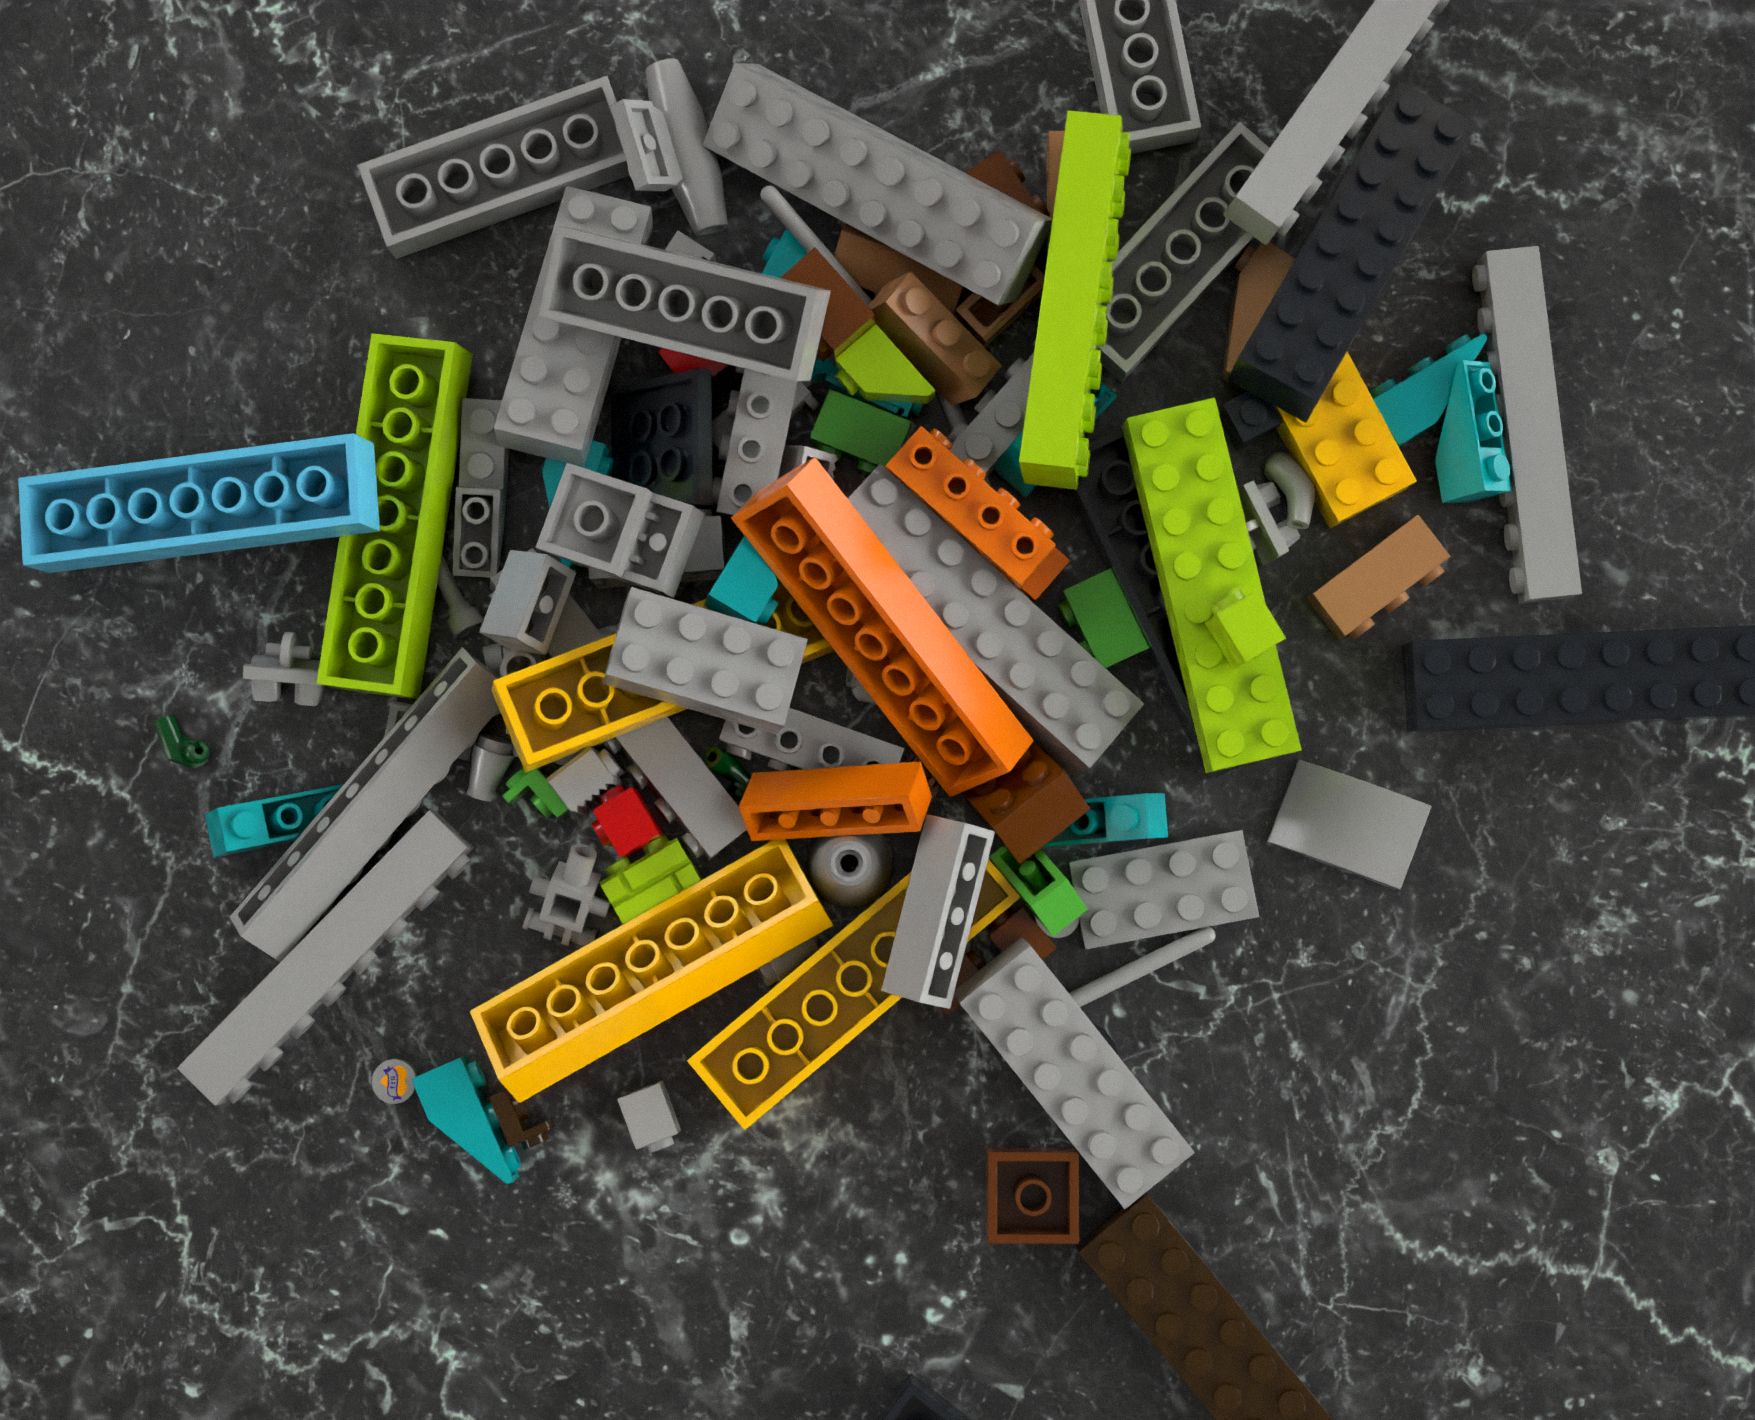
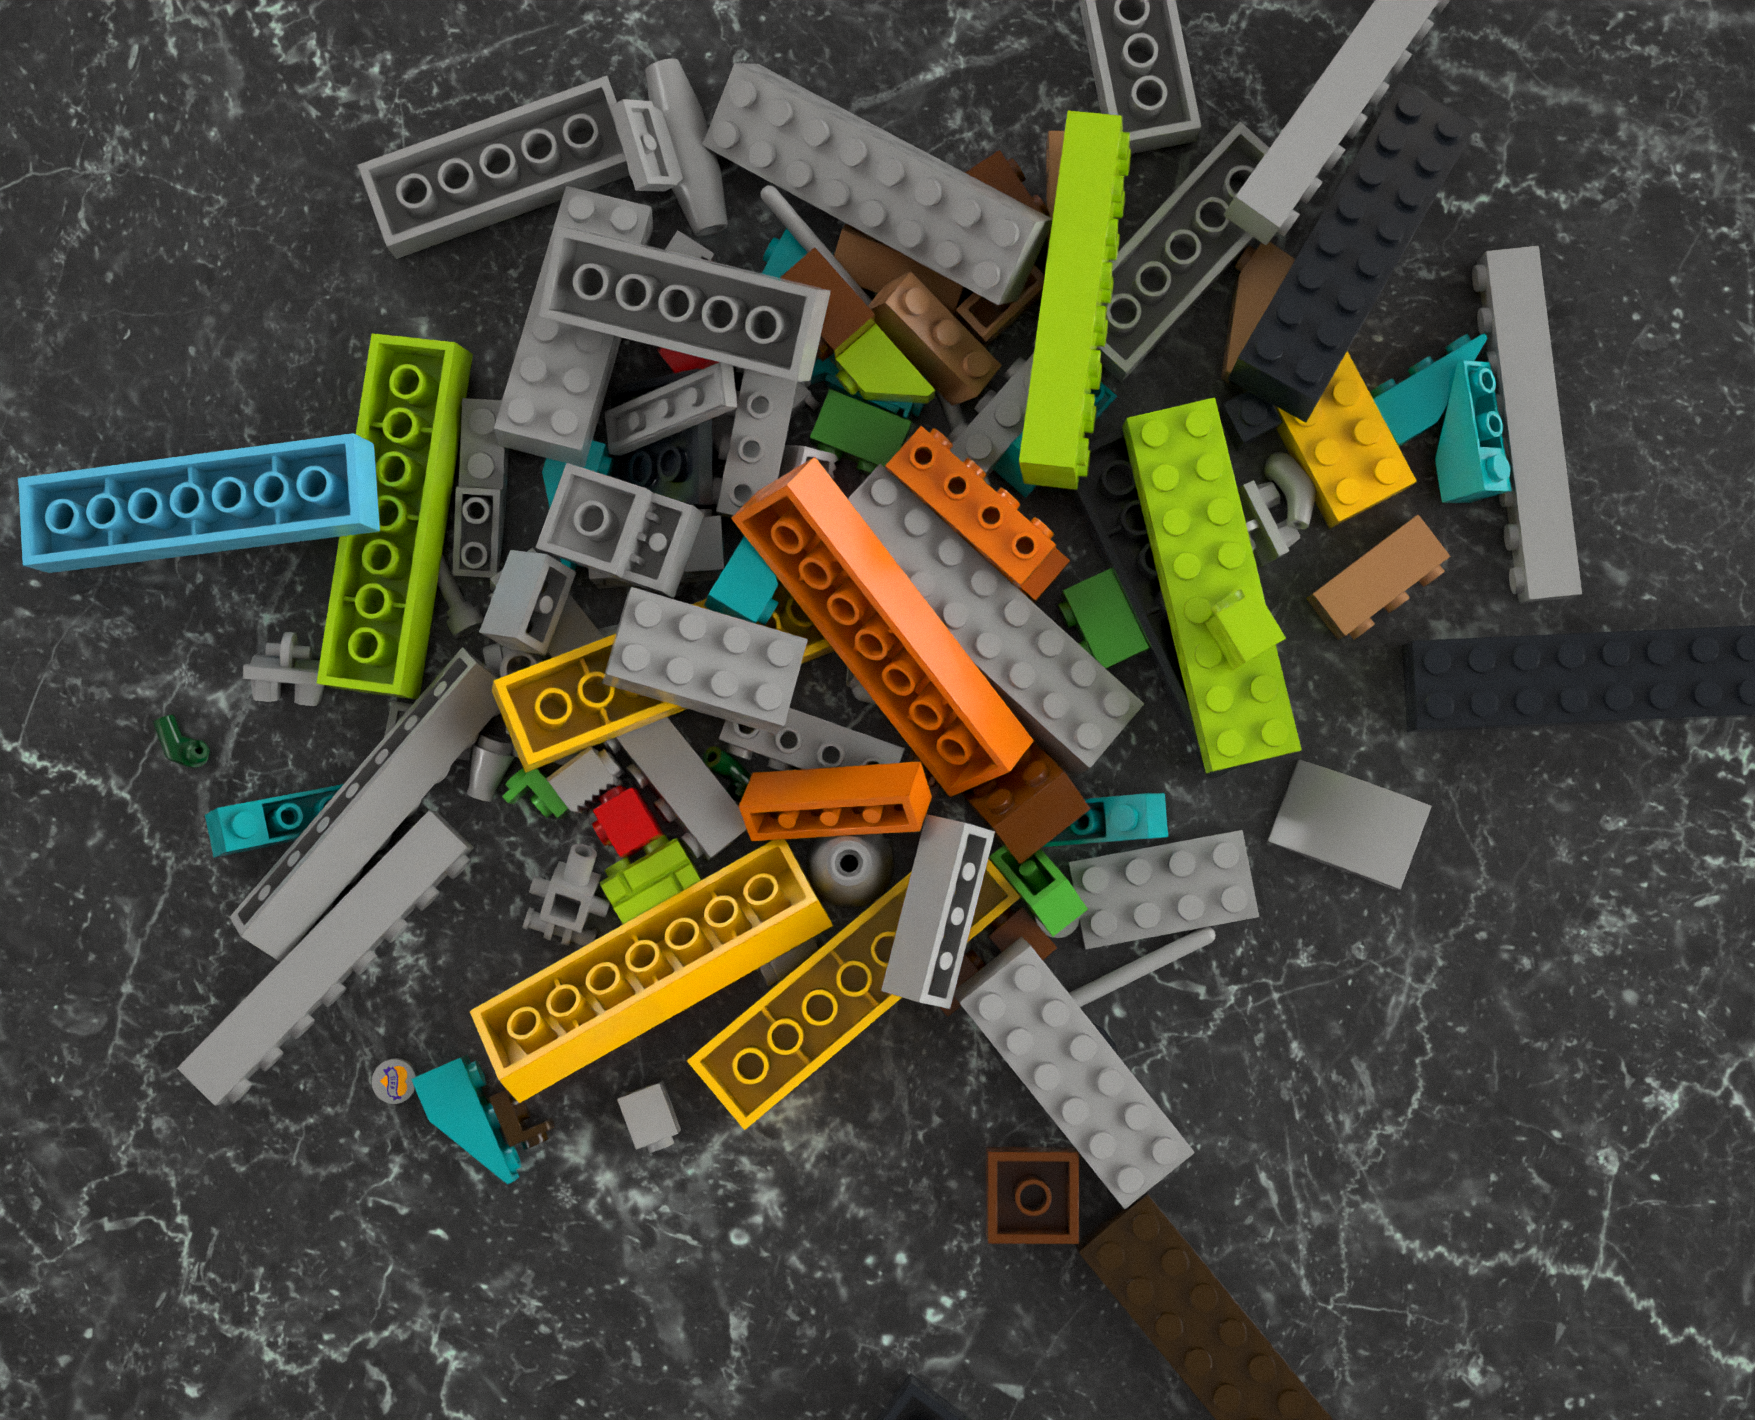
none -> light grey tile [605,362,738,456]

